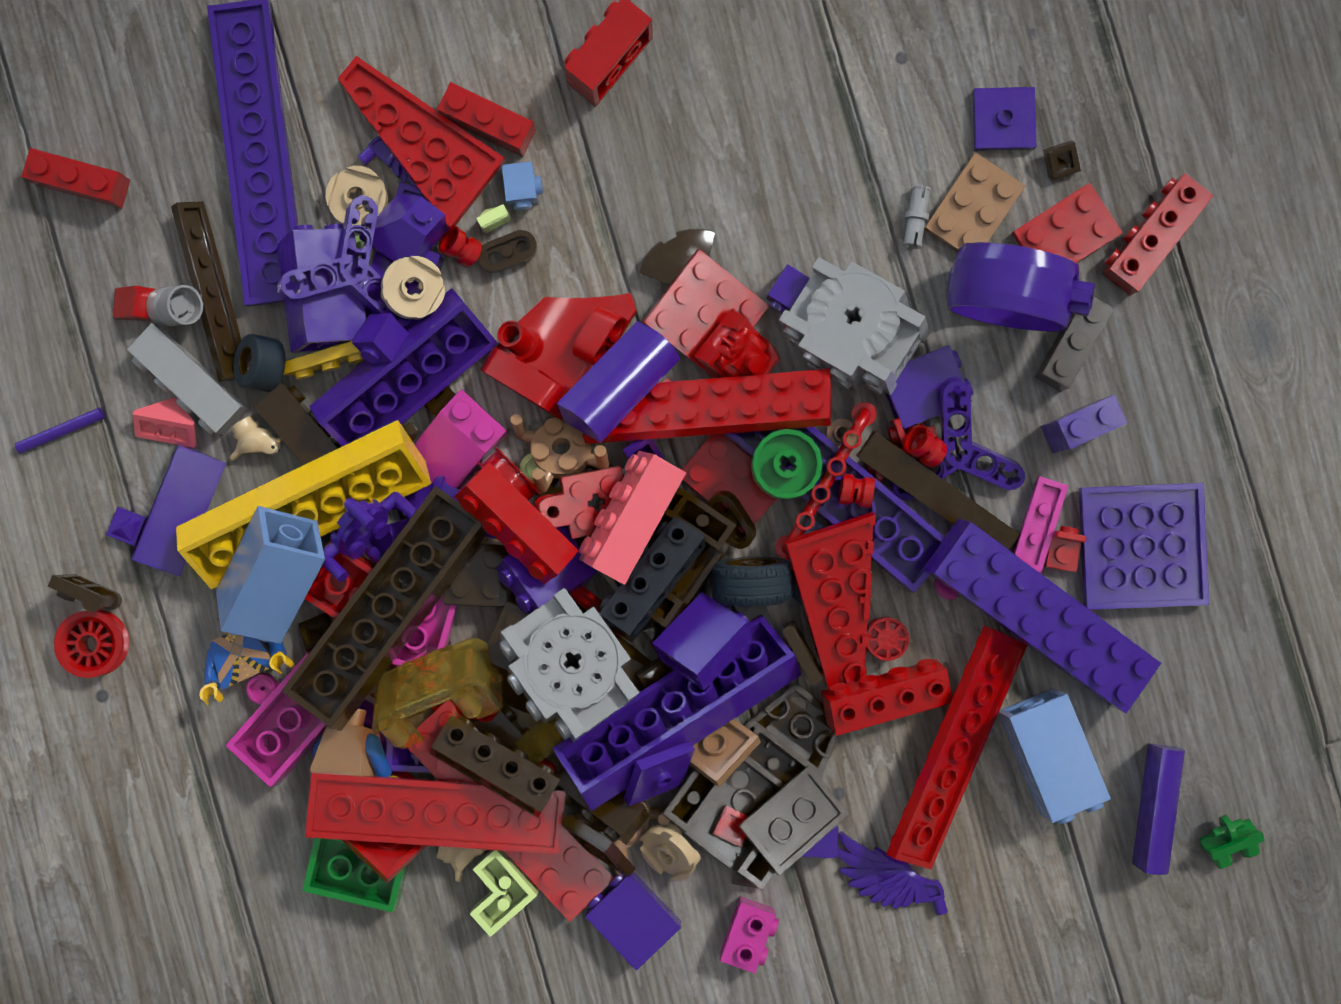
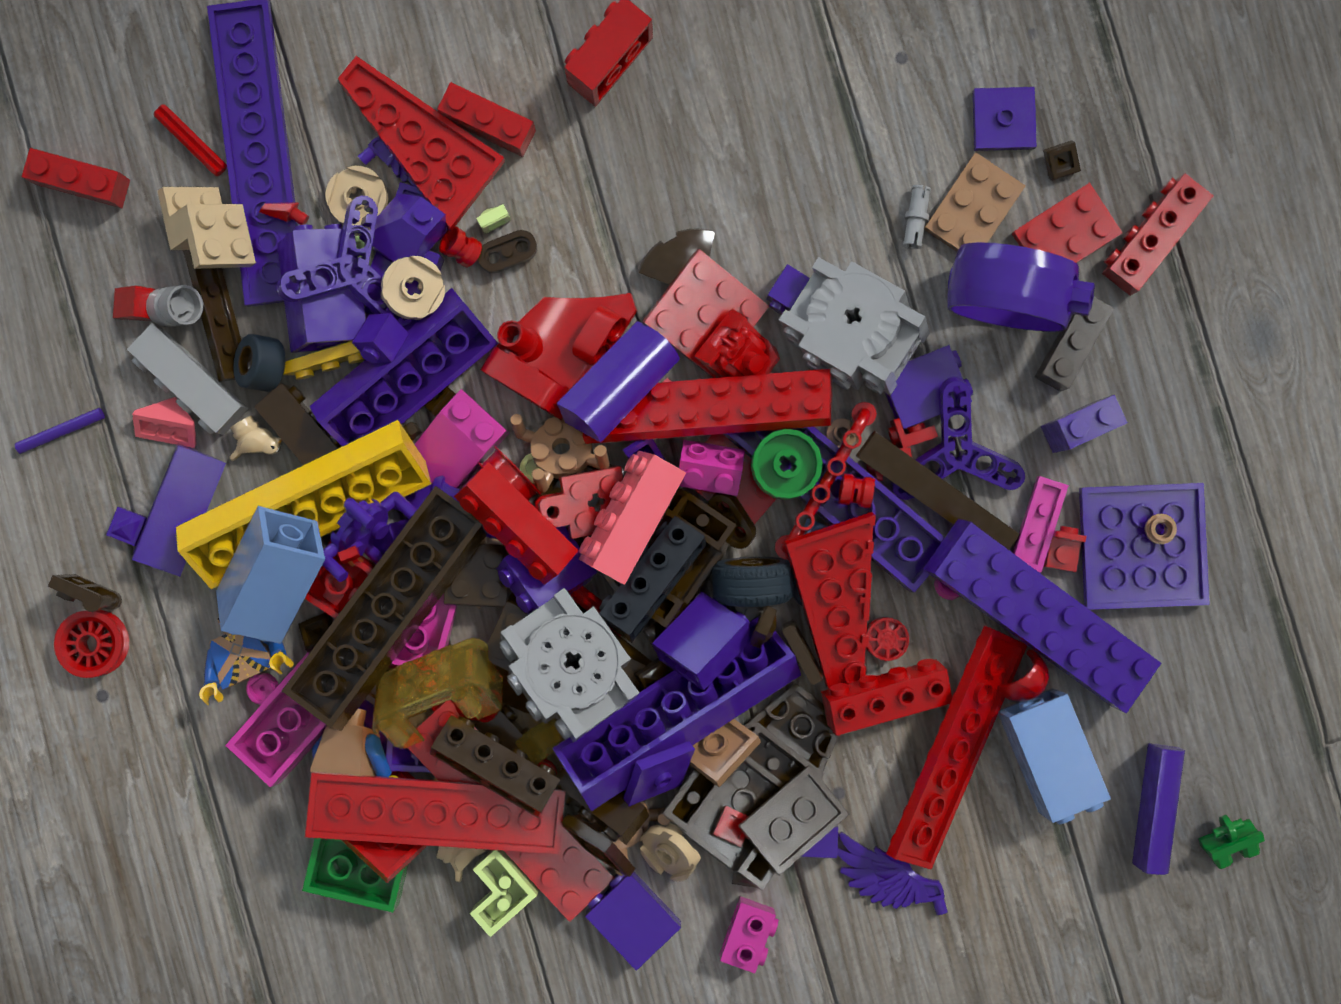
medium blue brick [502,161,543,211] -> none
red wheel [904,426,947,468] -> none
none -> red axle [153,104,227,177]
none -> tan bracket [157,187,256,269]
none -> red bar [259,202,309,225]
none -> red piece [338,545,363,566]
none -> dark pink brick [679,440,745,496]
none -> dark brown tile [749,606,777,649]
none -> red helmet [998,649,1049,702]
none -> medium nougat plate [1145,514,1177,544]

